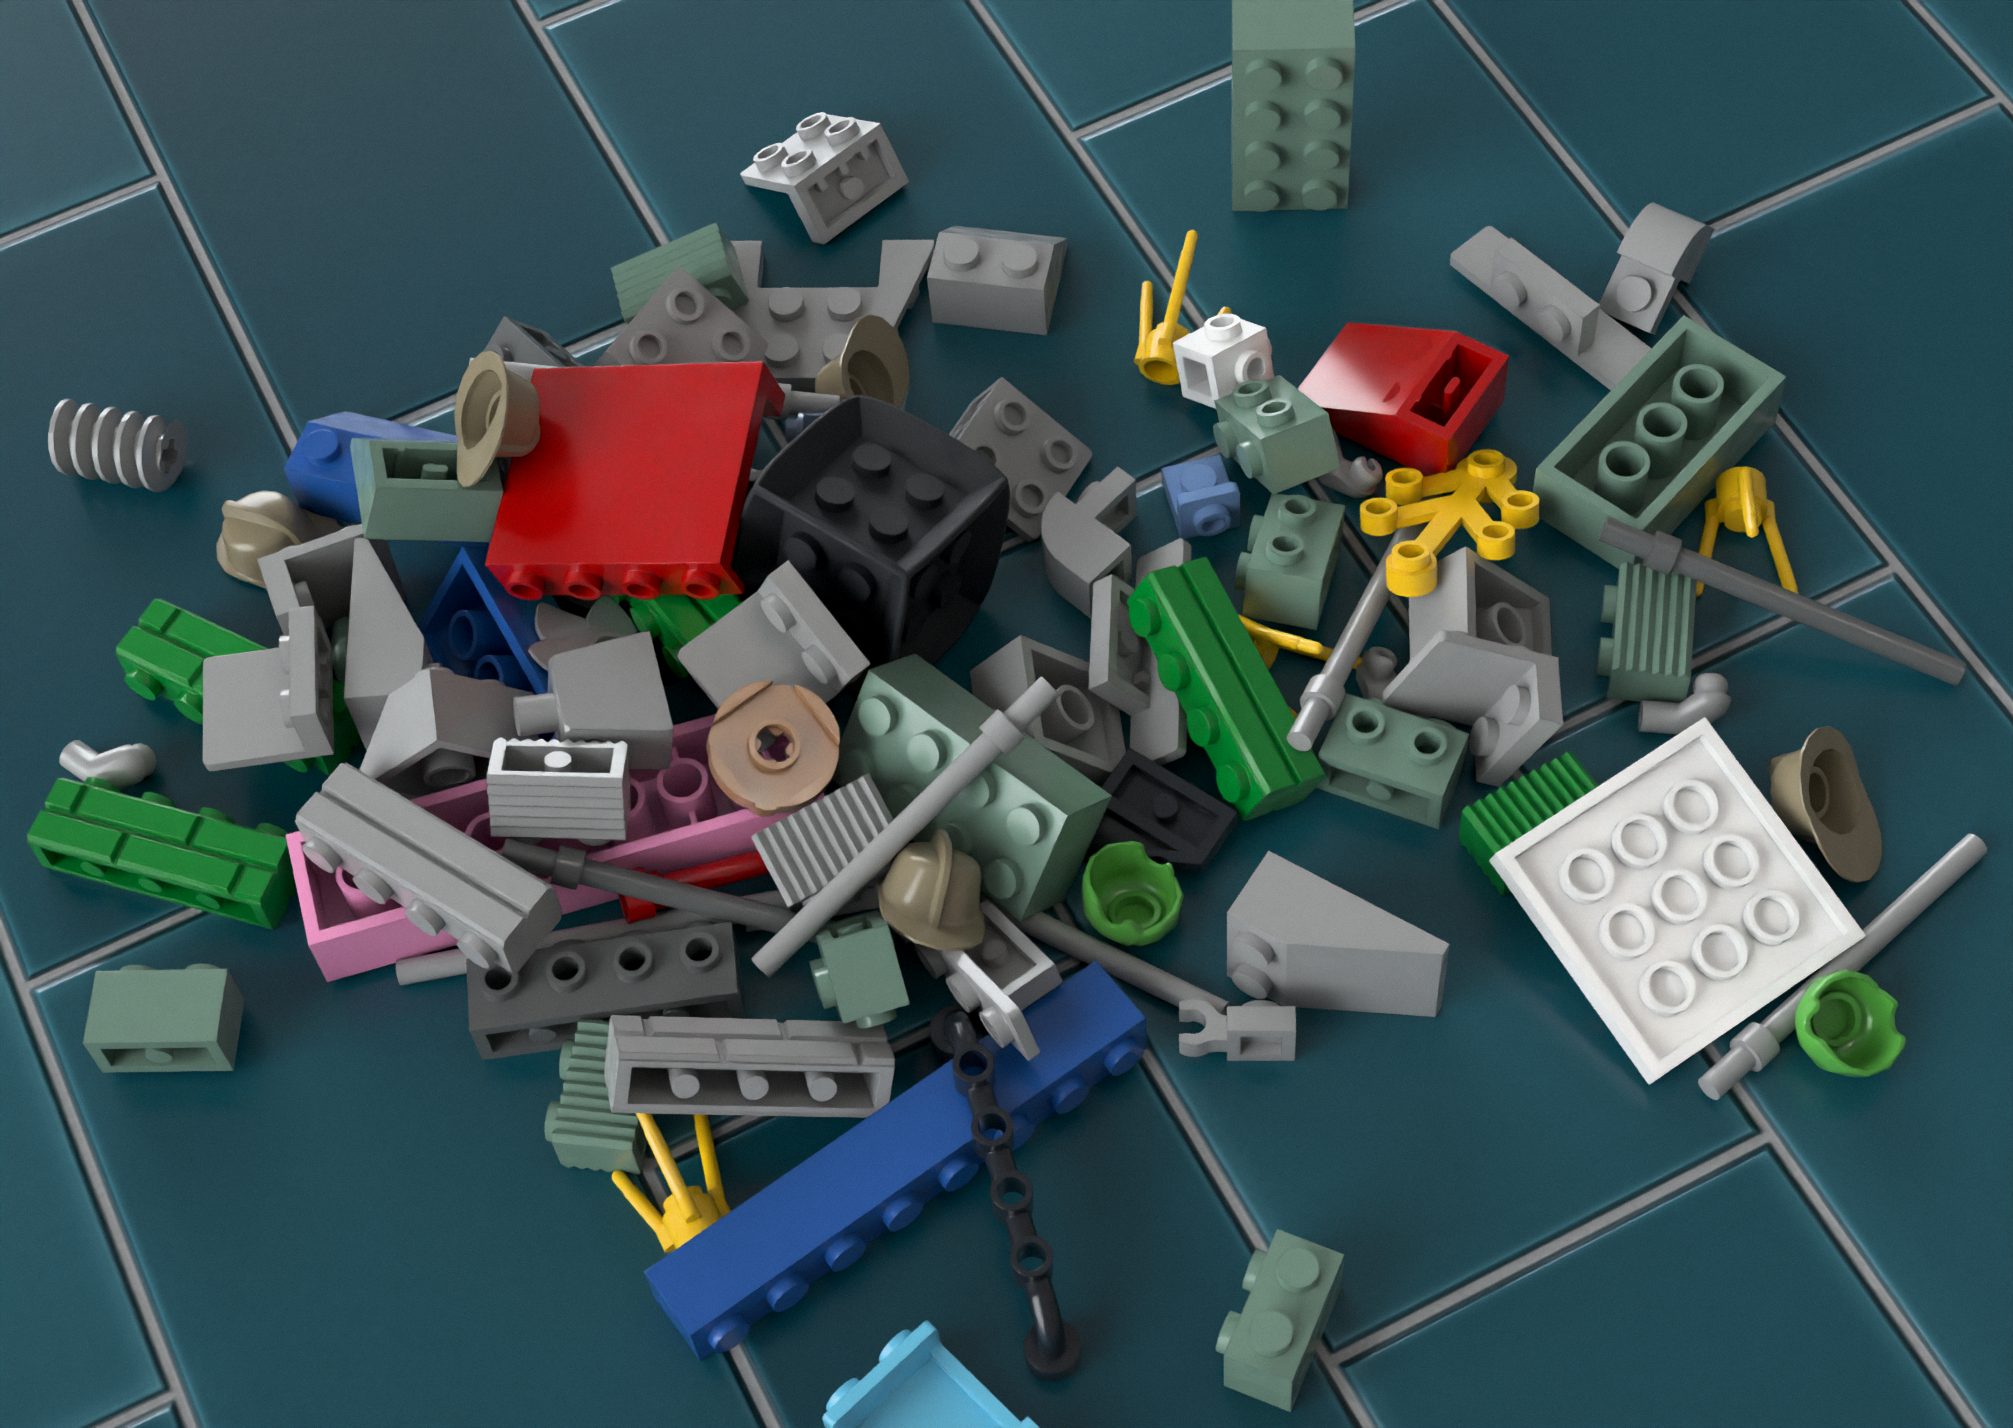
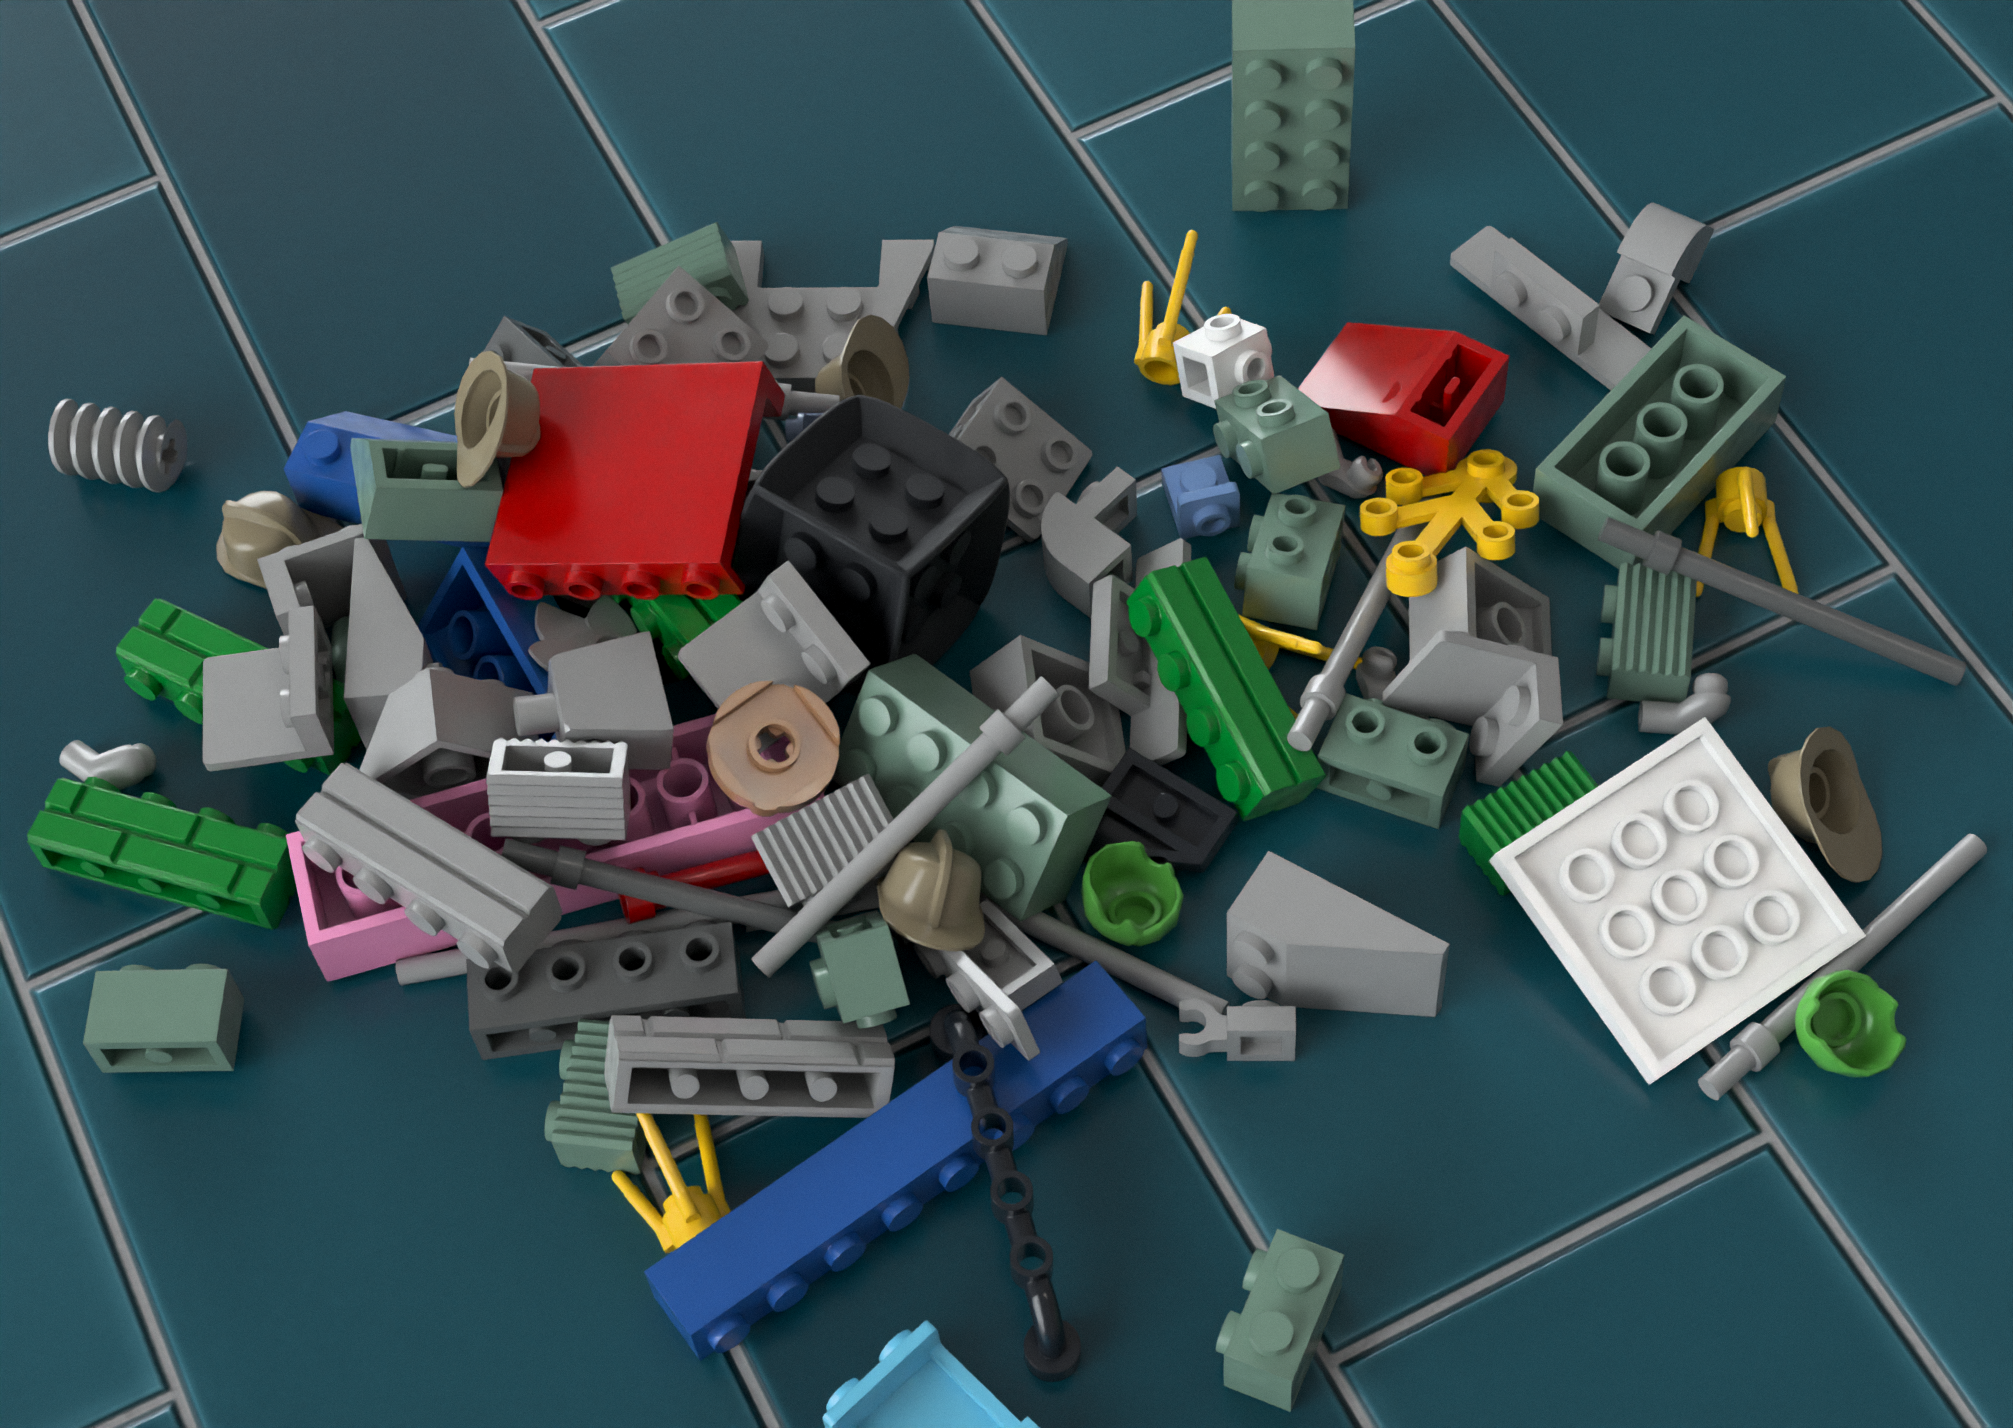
light grey bracket [740,112,909,244] -> none

